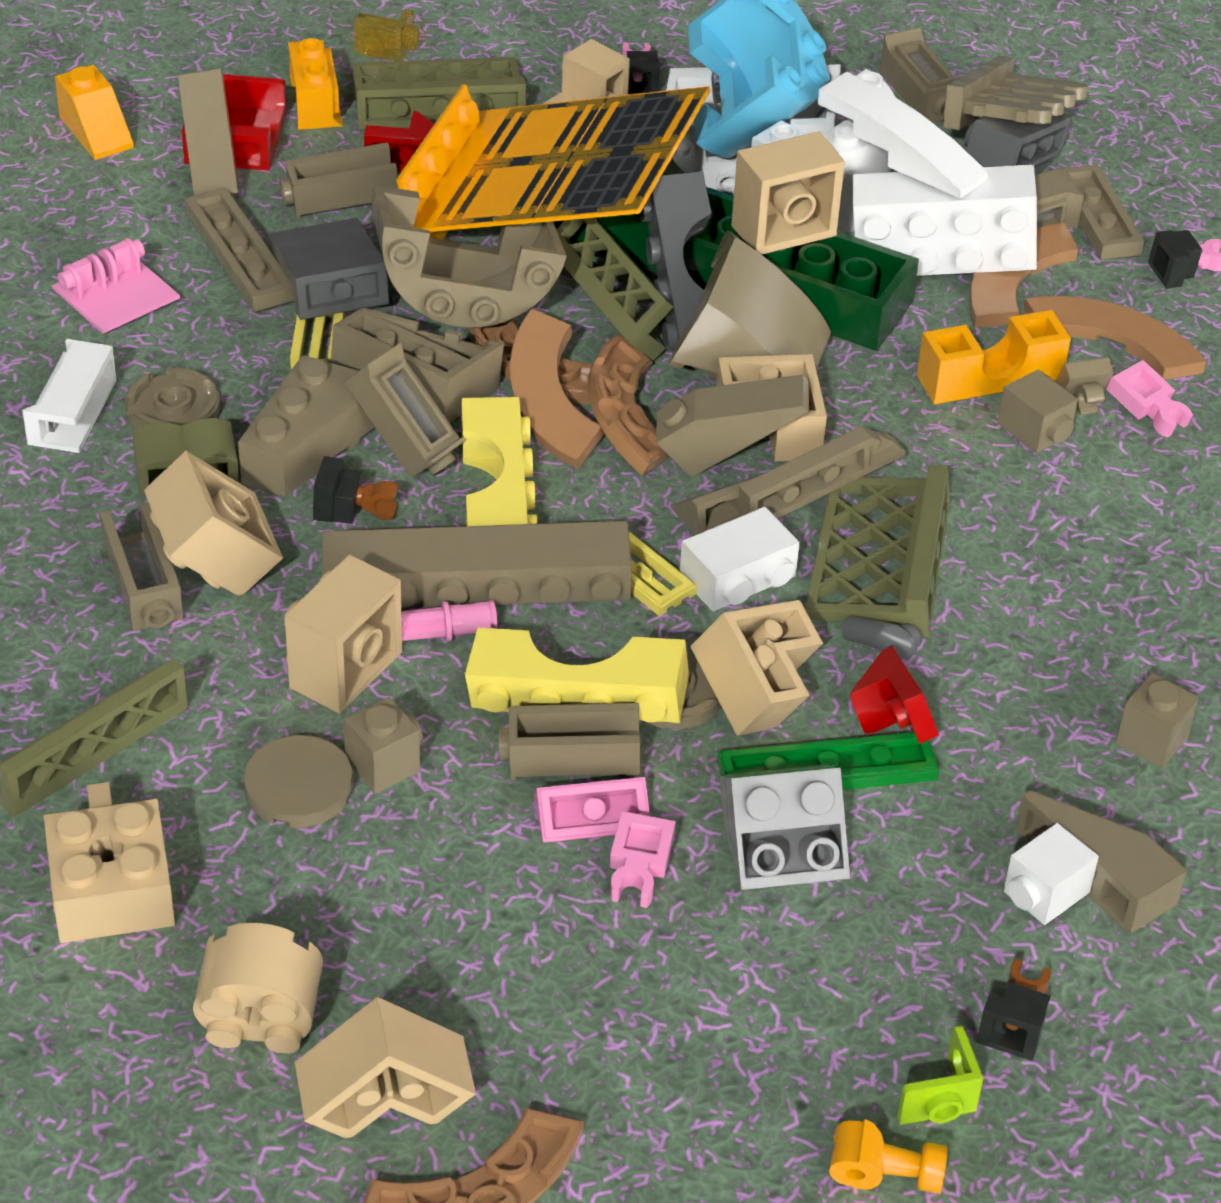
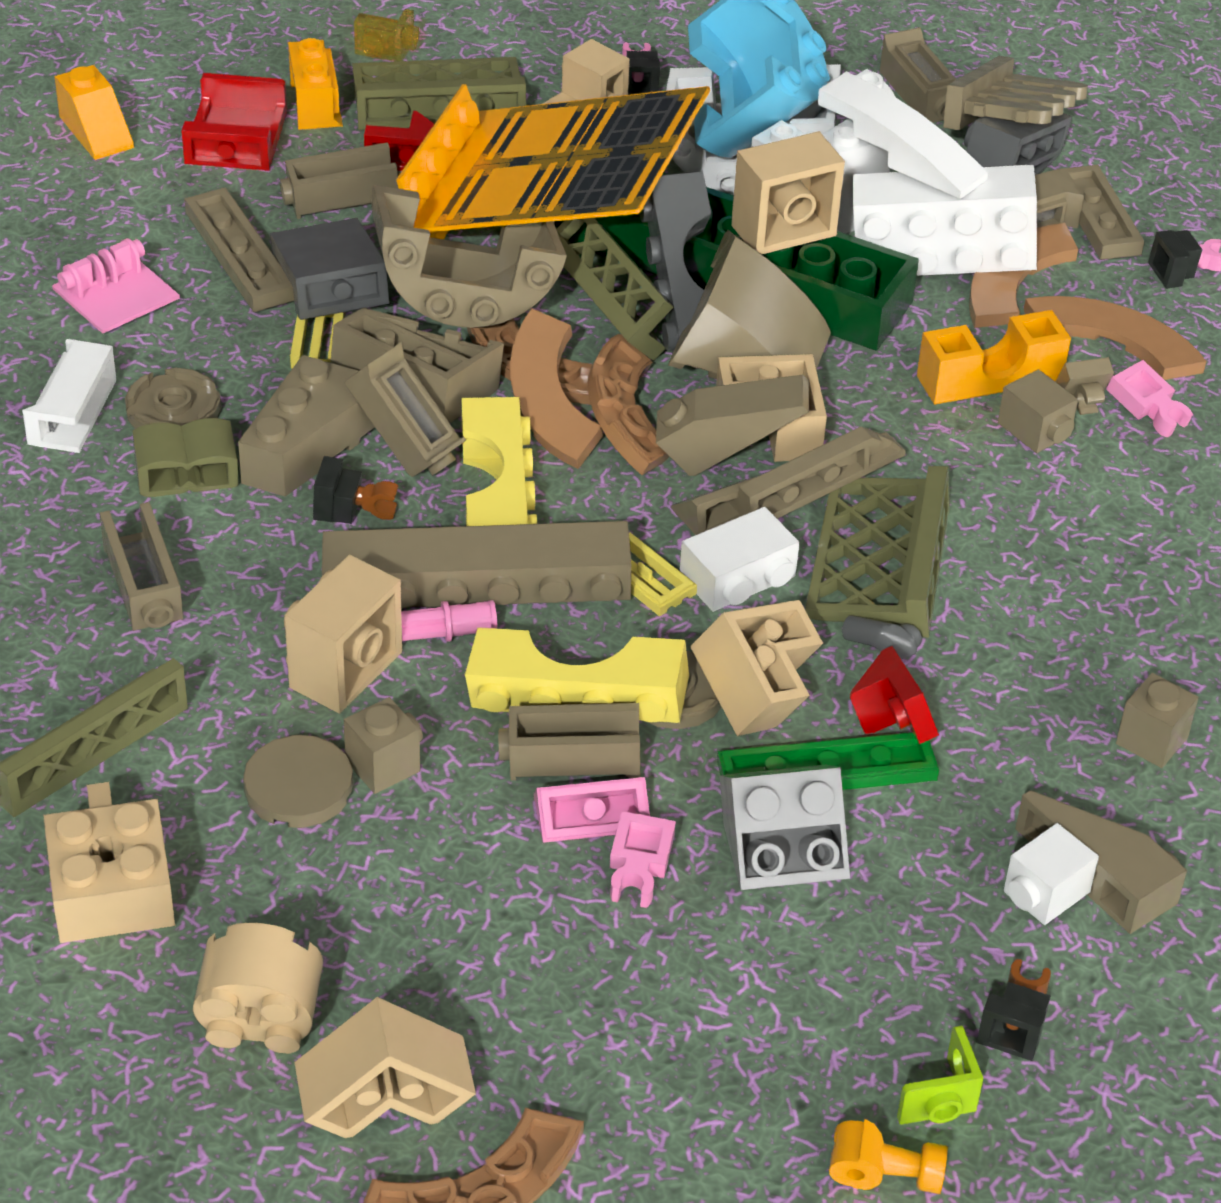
tan brick [144,451,283,596] -> none
dark tan tile [178,68,240,198] -> none

